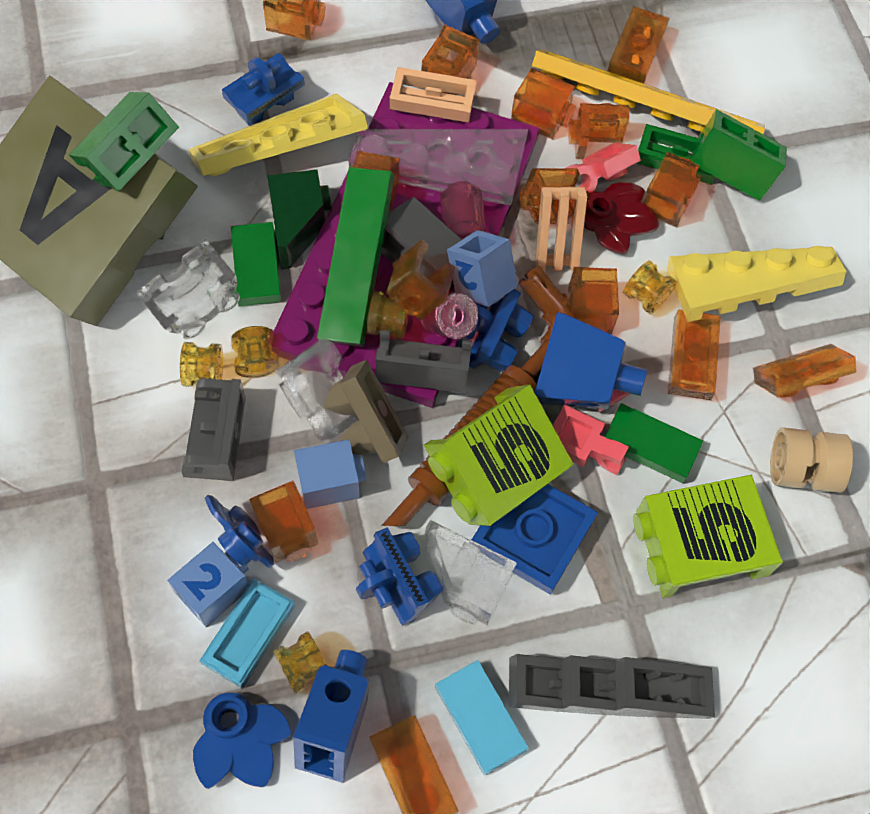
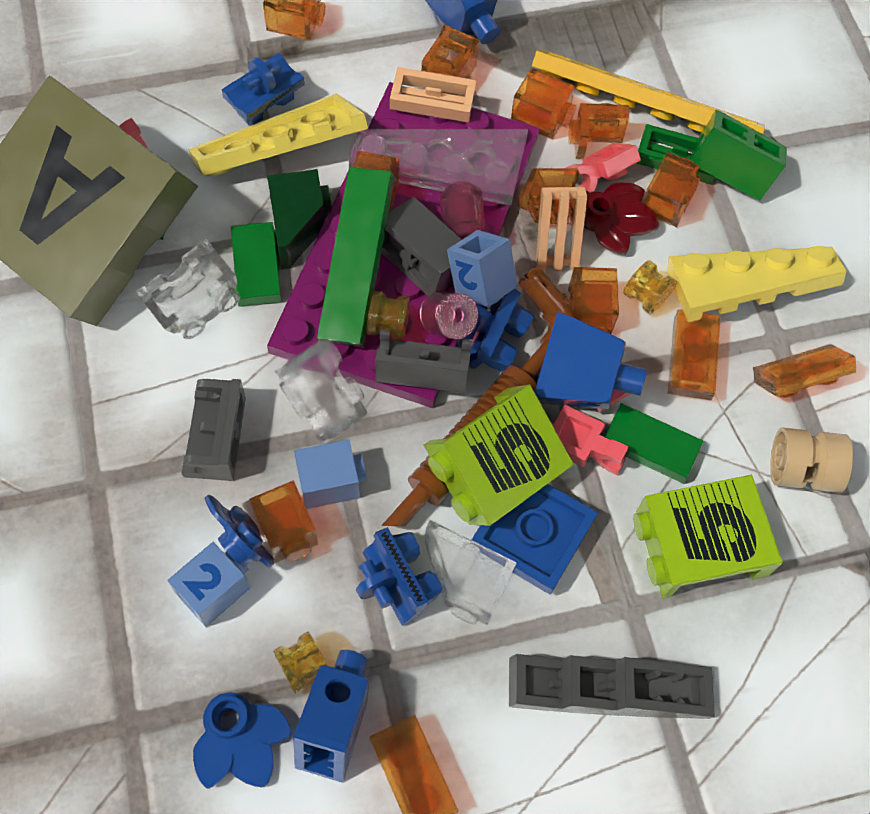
green hinge [69,92,179,192] -> none
clear yellow wheel [180,342,223,387] -> none
medium azure tile [199,578,295,689] -> none
clear yellow wheel [231,326,280,378] -> none
dark tan tile [324,360,408,463] -> none
clear orange window [386,239,455,320] -> none
medium azure tile [435,660,529,776] -> none
clear orange plate [608,6,670,83] -> none

